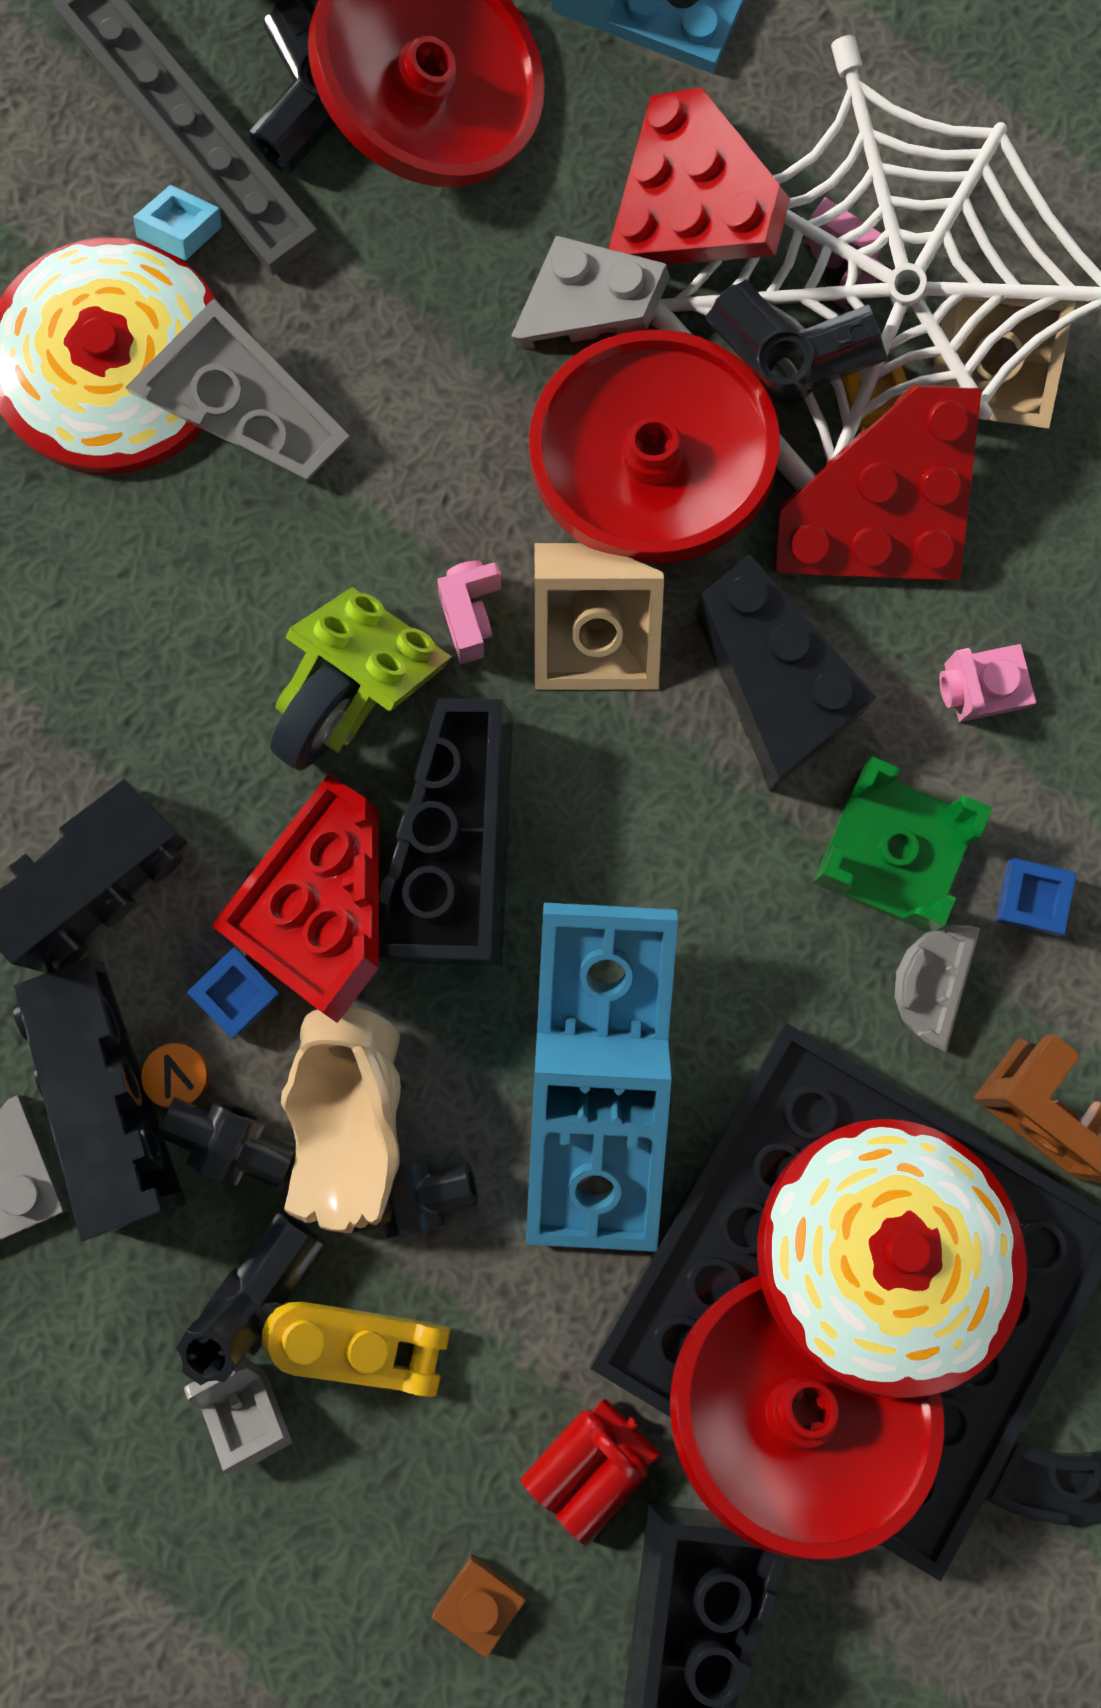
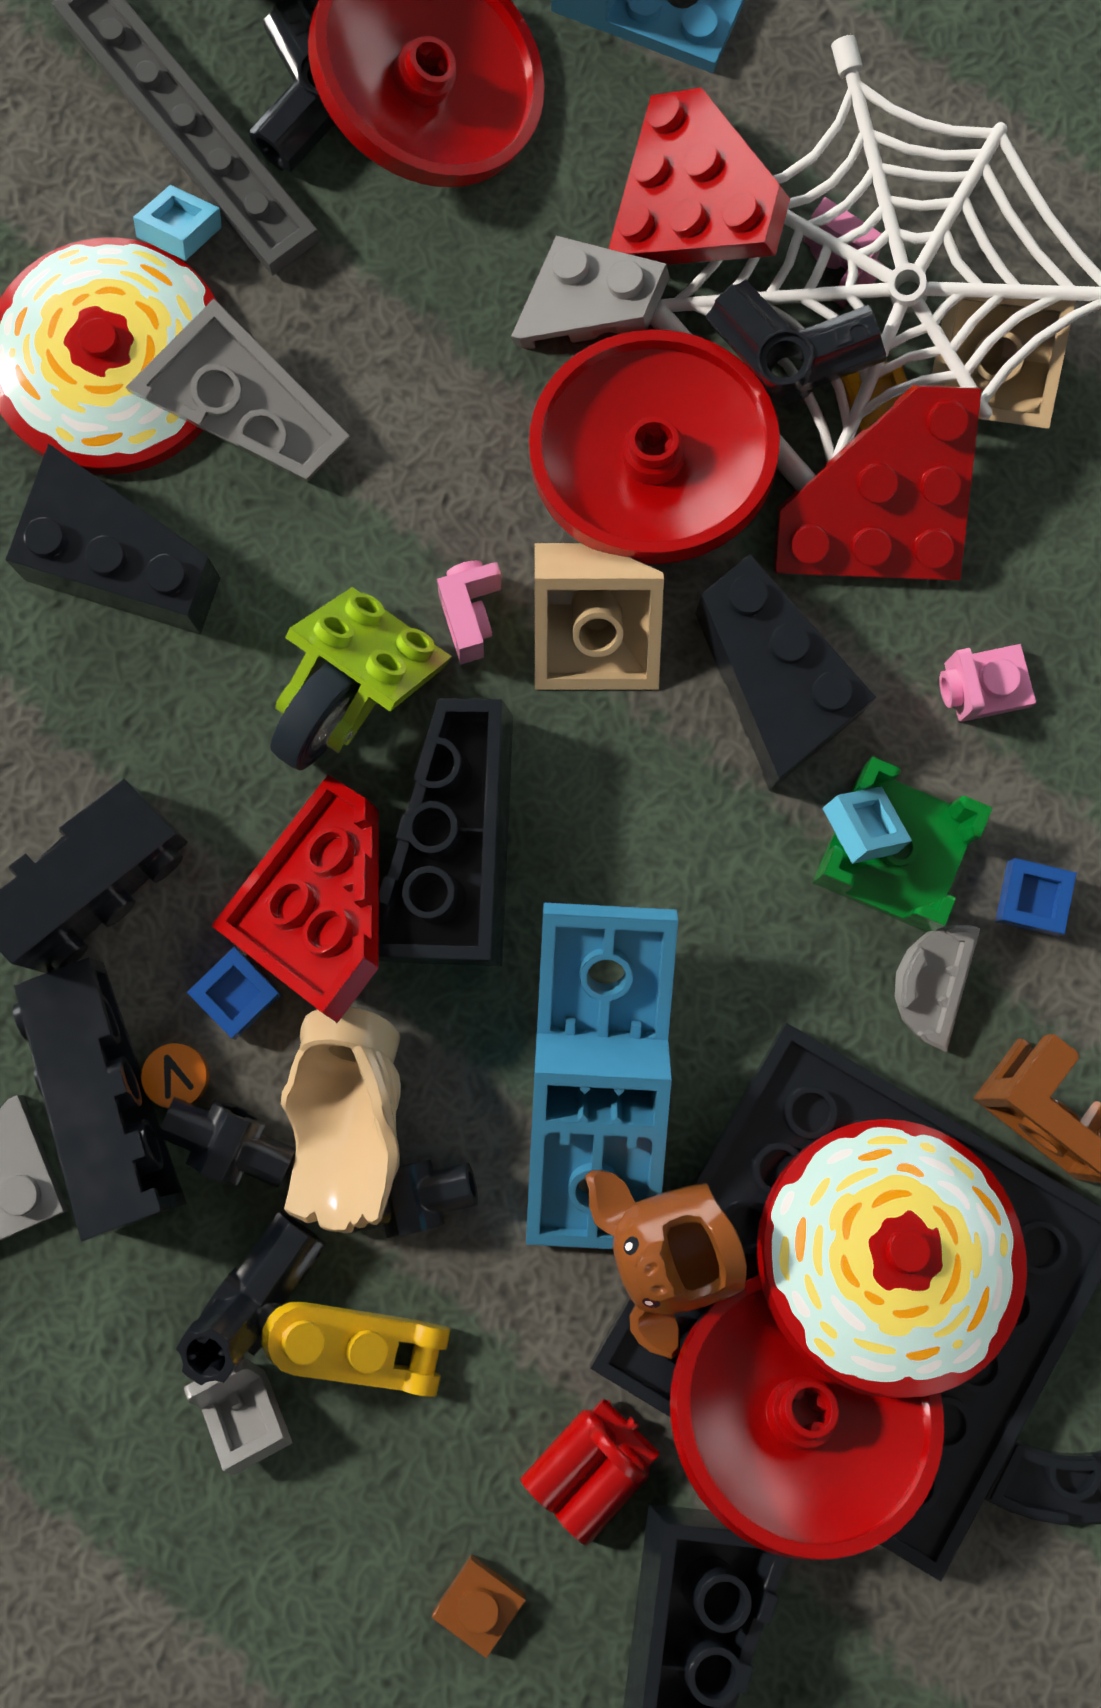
none -> black wedge [5,443,221,635]
none -> dark orange piece [585,1170,747,1359]
none -> medium azure plate [822,787,912,864]

